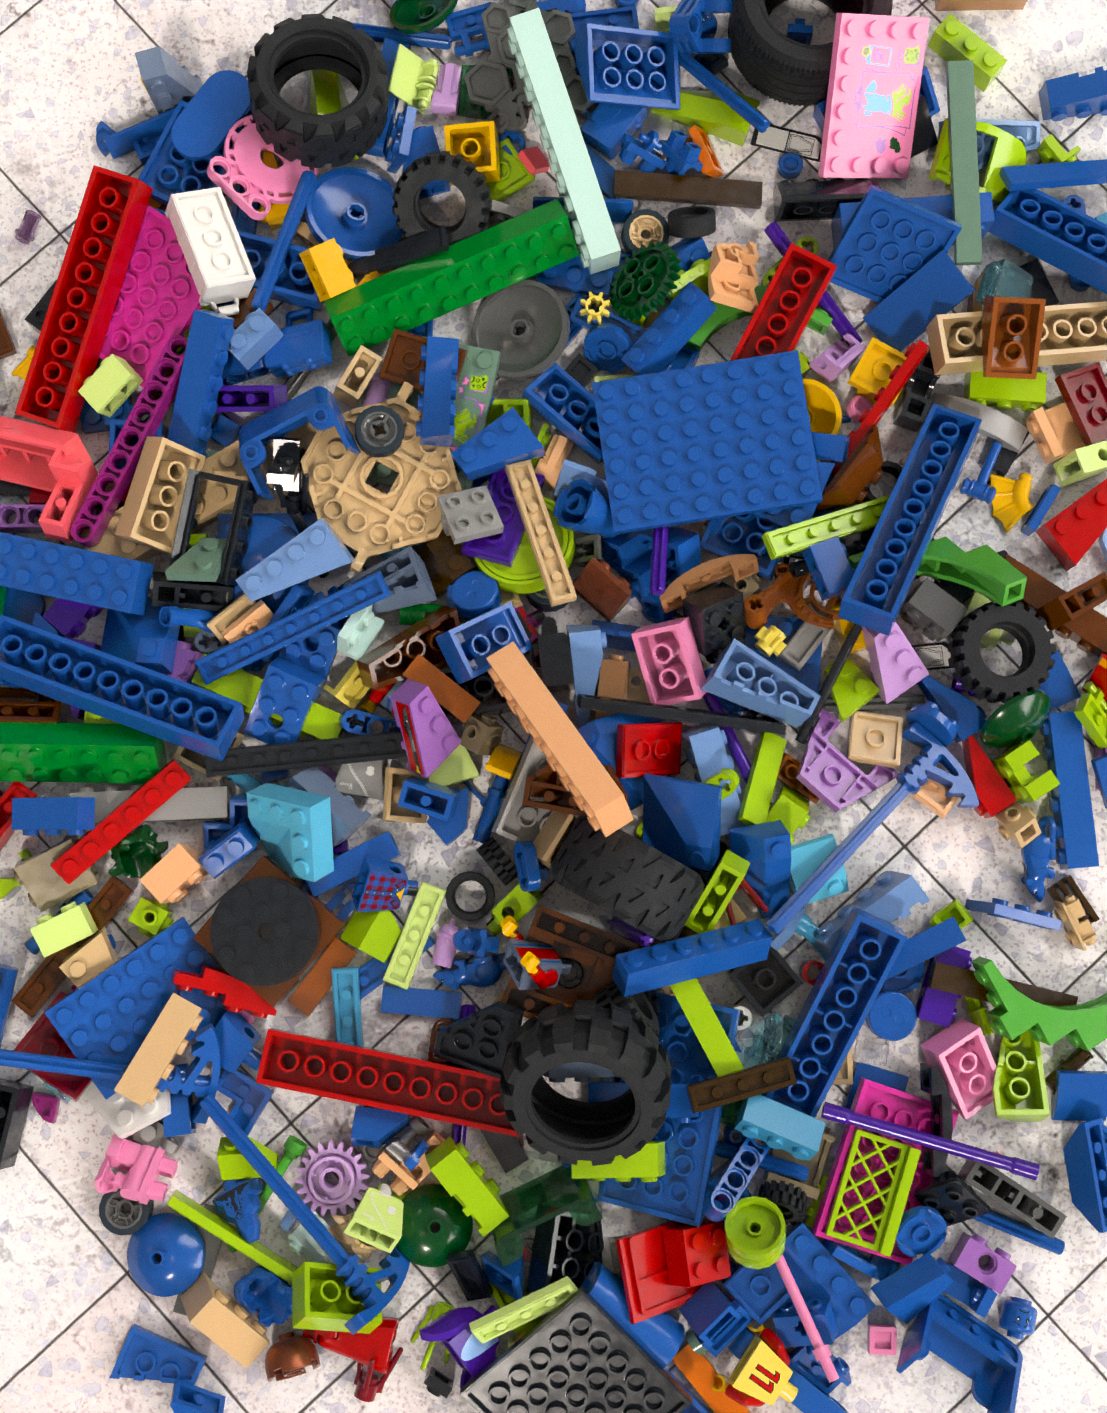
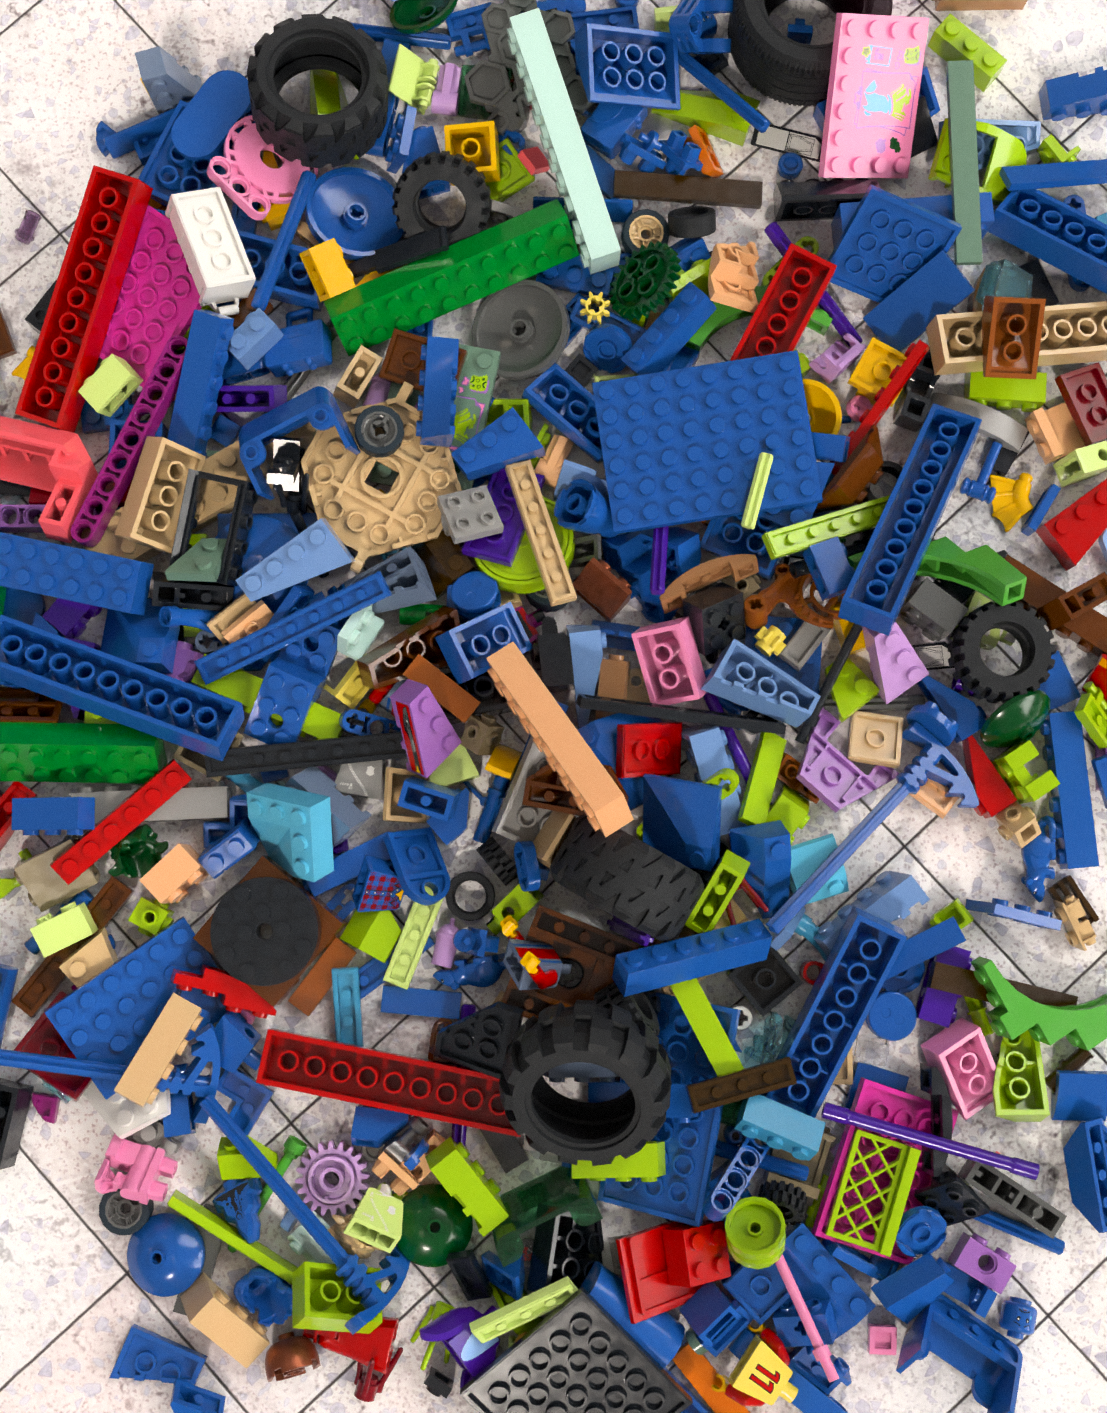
none -> blue tile [383,827,450,905]
none -> yellowish green axle [741,452,773,529]

